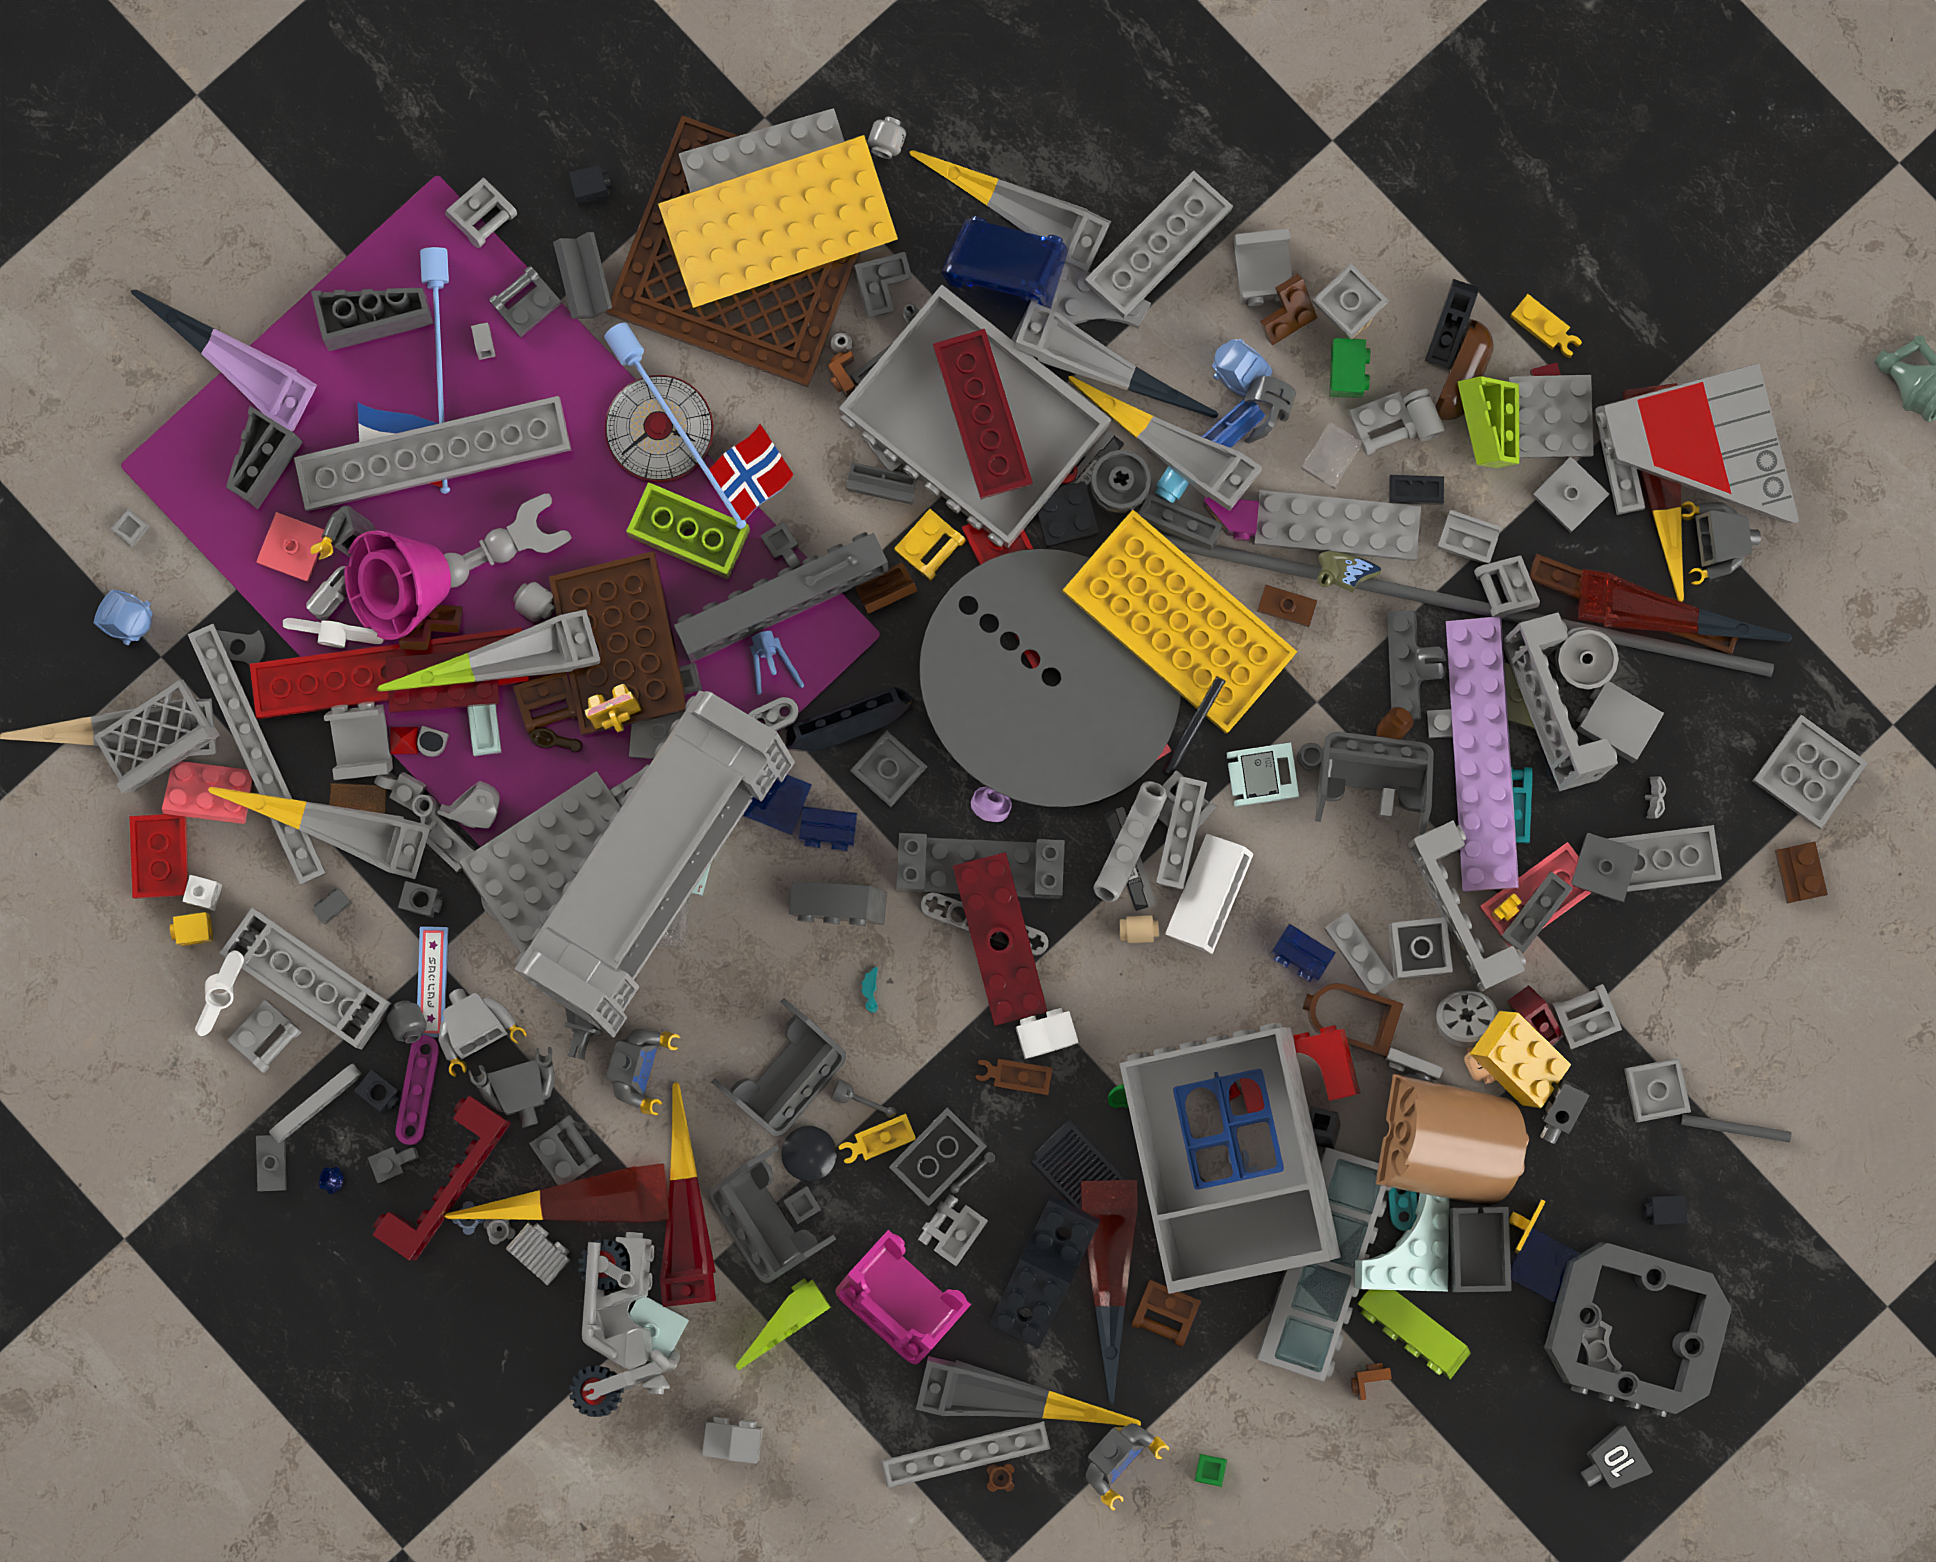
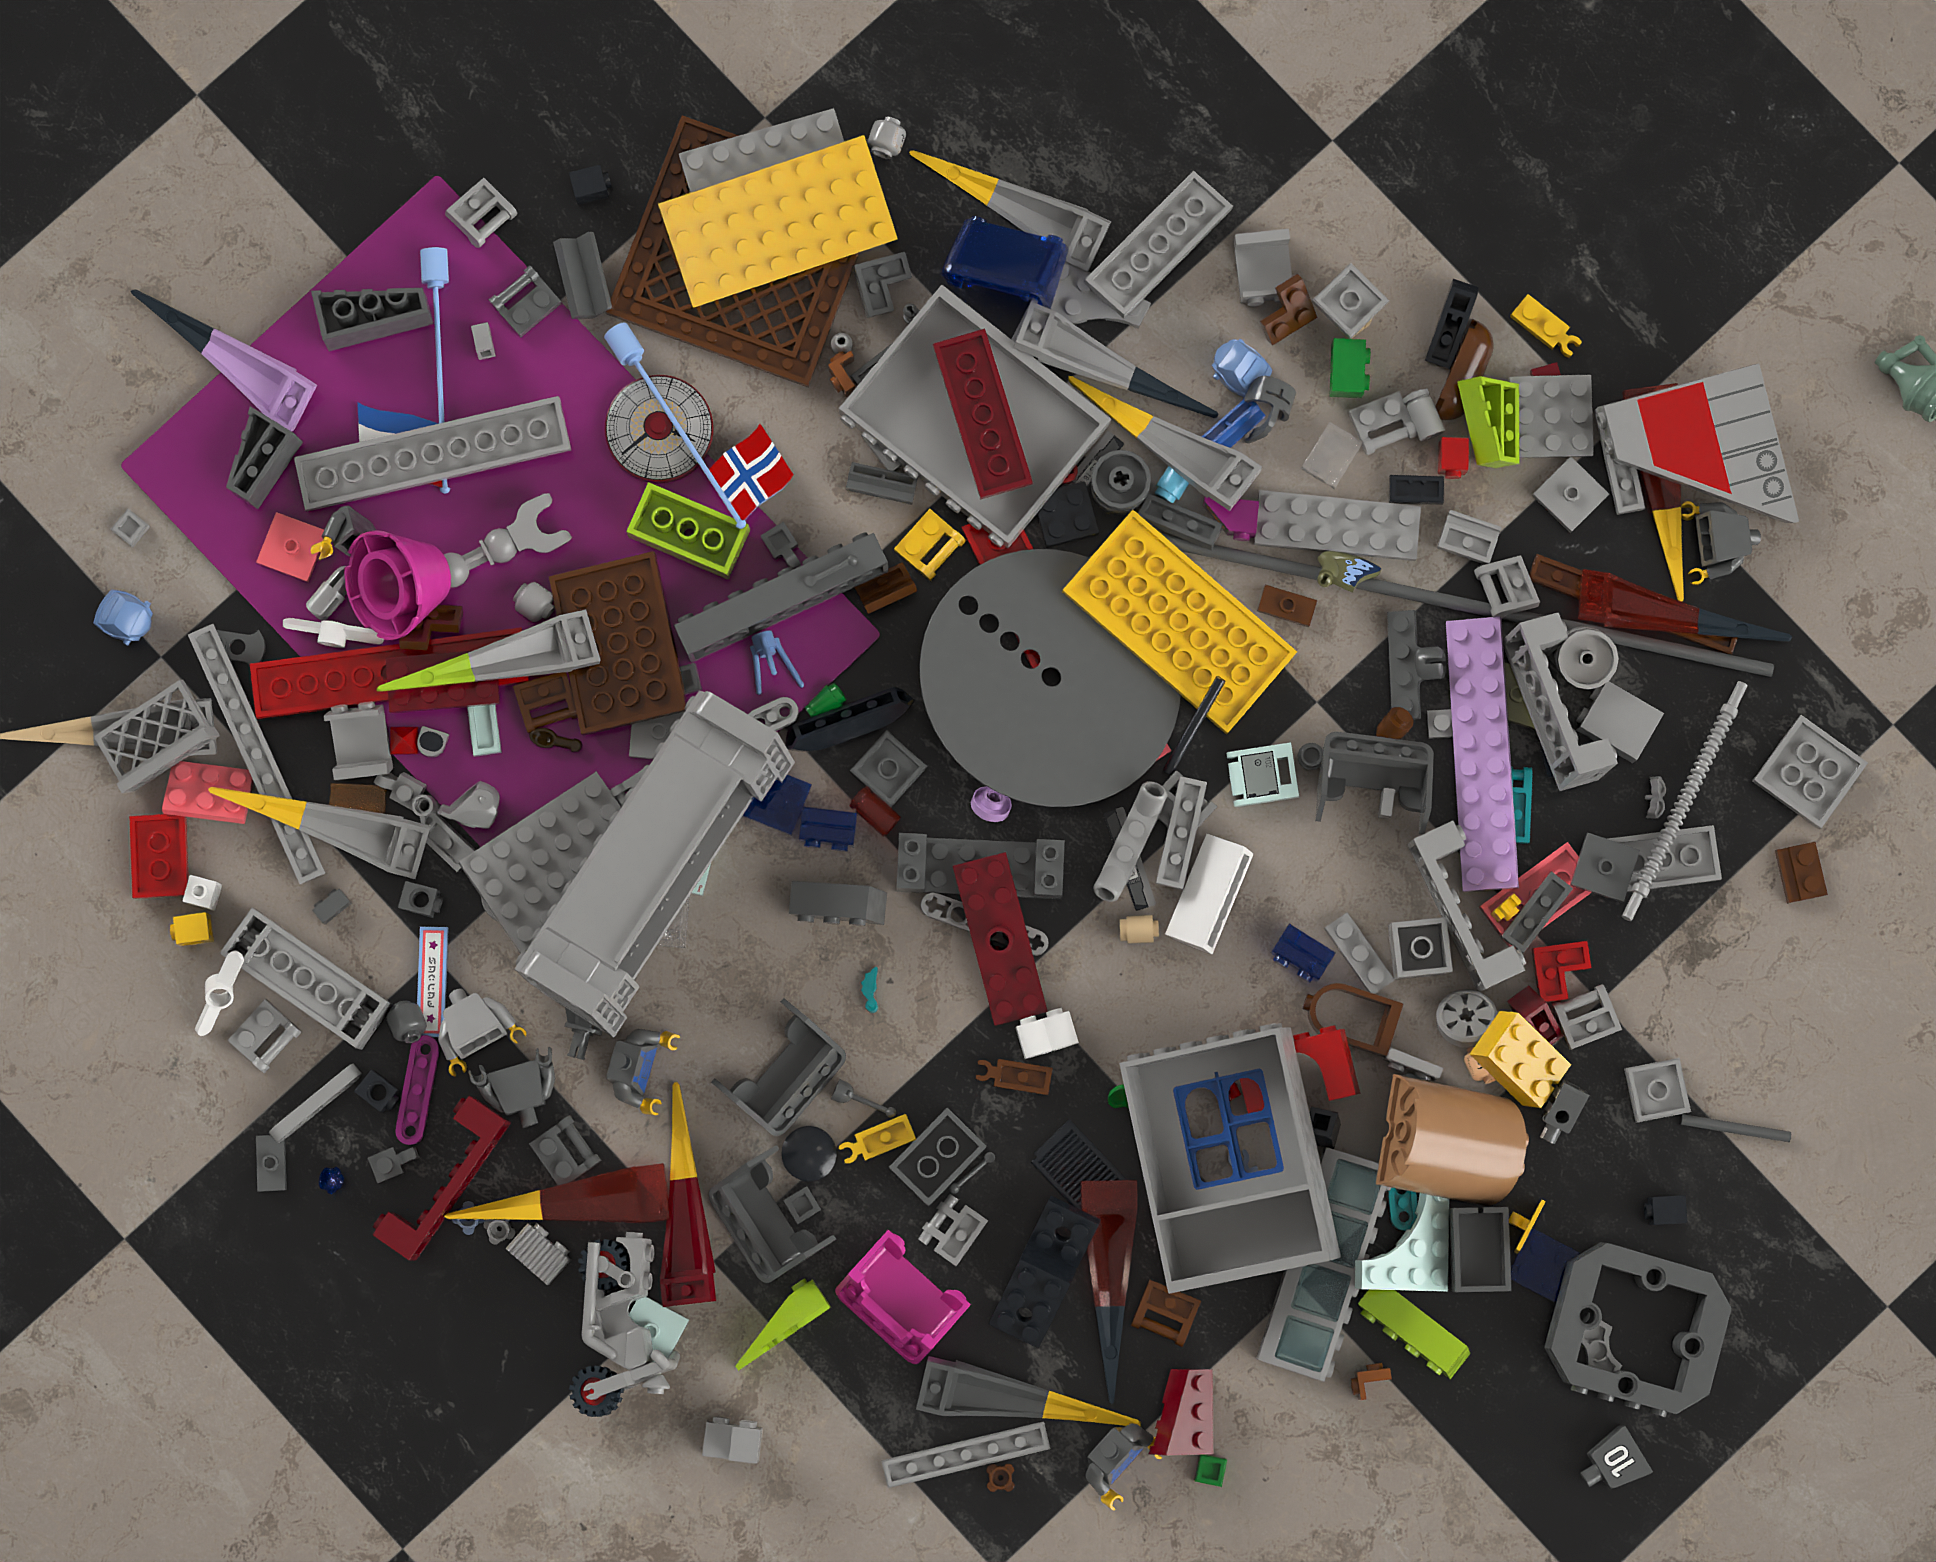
yellow hips [585,684,641,732] -> none
none -> green cone [805,682,847,717]
none -> clear red piece [849,786,902,837]
none -> wedge [1148,1369,1213,1456]
none -> red brick [1438,437,1469,479]
none -> red plate [1532,941,1591,1002]
none -> light grey hose [1622,681,1747,921]

